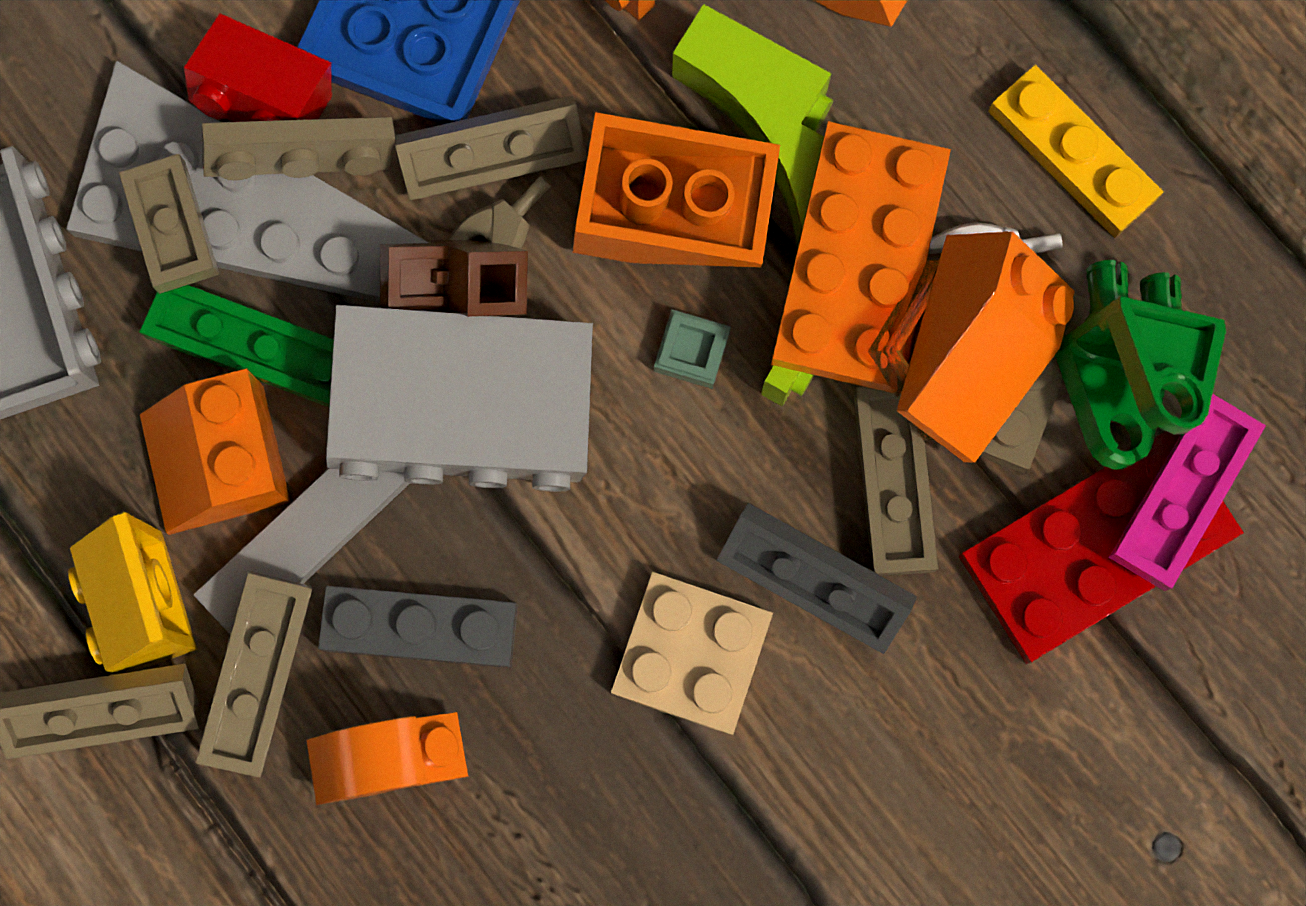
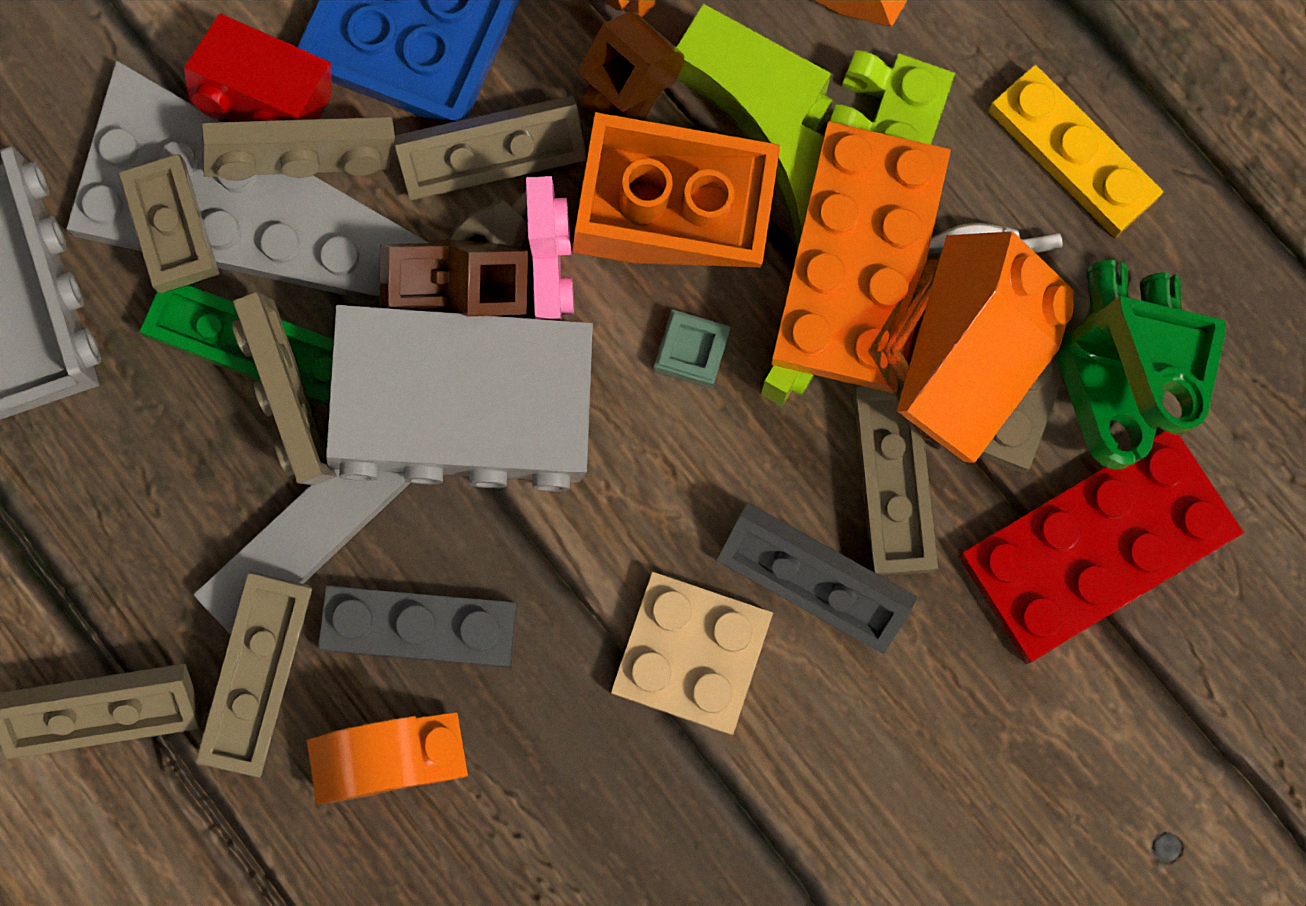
yellow slope [68,512,197,674] -> none
orange slope [140,368,291,535] -> none
dark pink plate [1109,394,1266,591] -> none
none -> dark tan plate [232,292,337,485]
none -> bright pink plate [526,176,574,321]
none -> reddish brown brick [577,12,685,121]
none -> lime plate [824,50,955,145]

